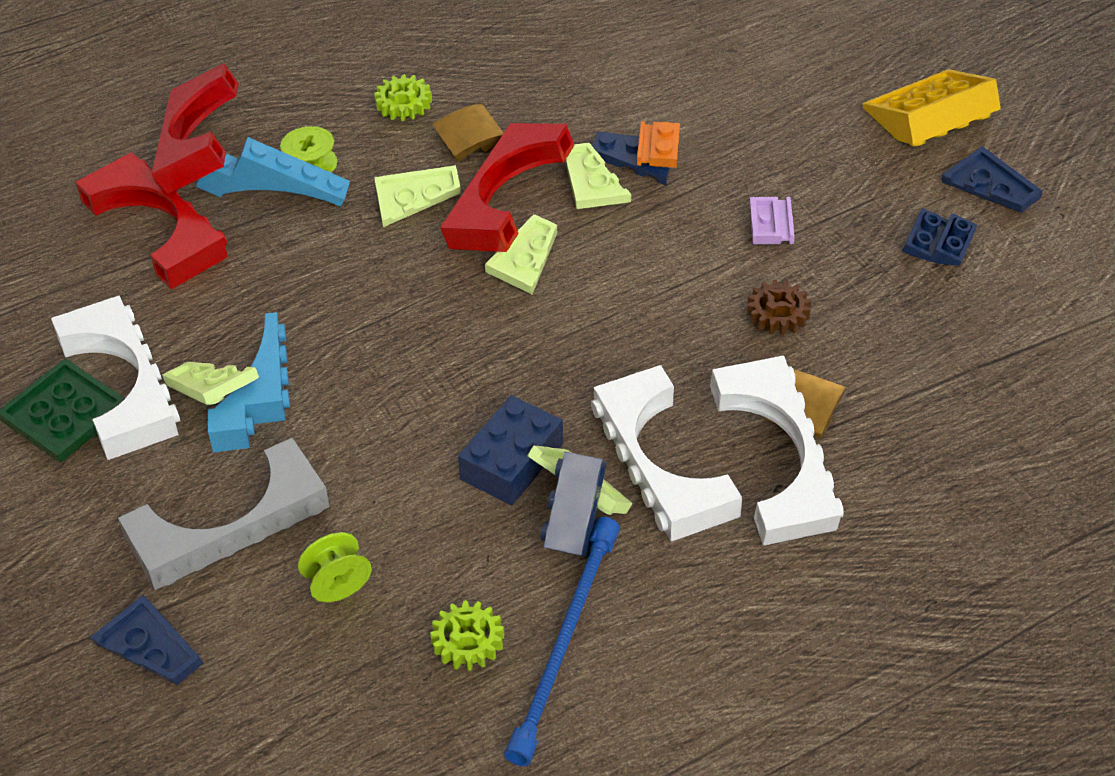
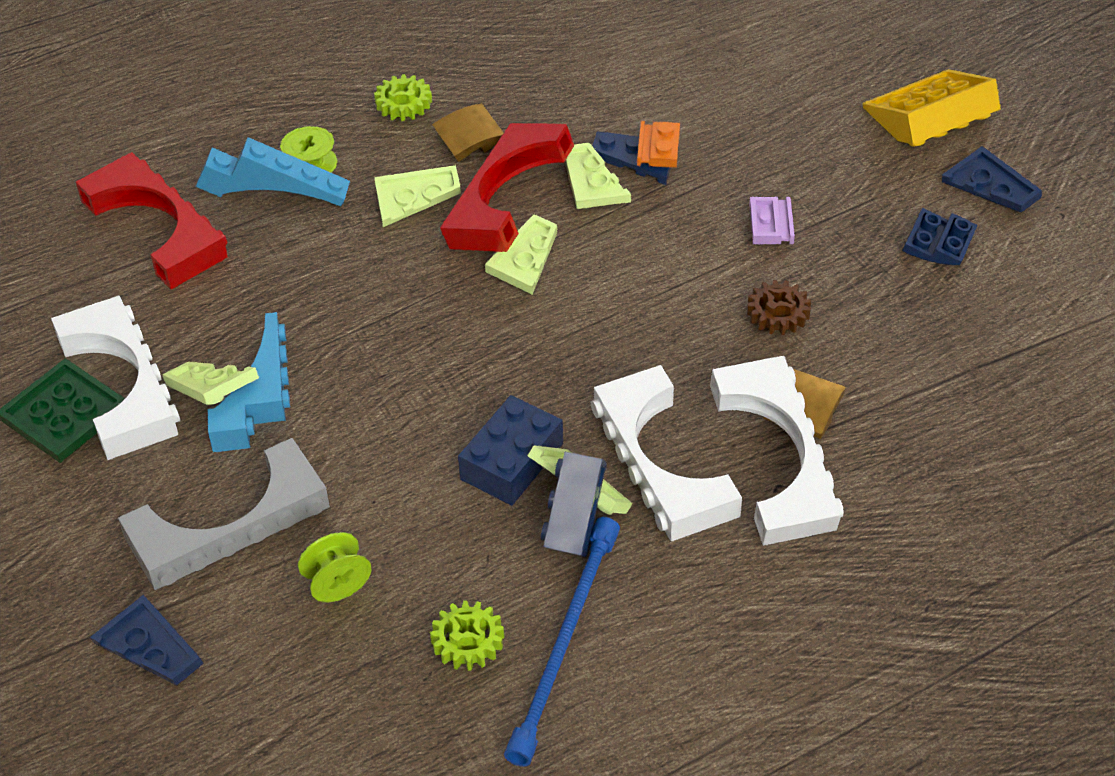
red arch [151,63,239,194] -> none

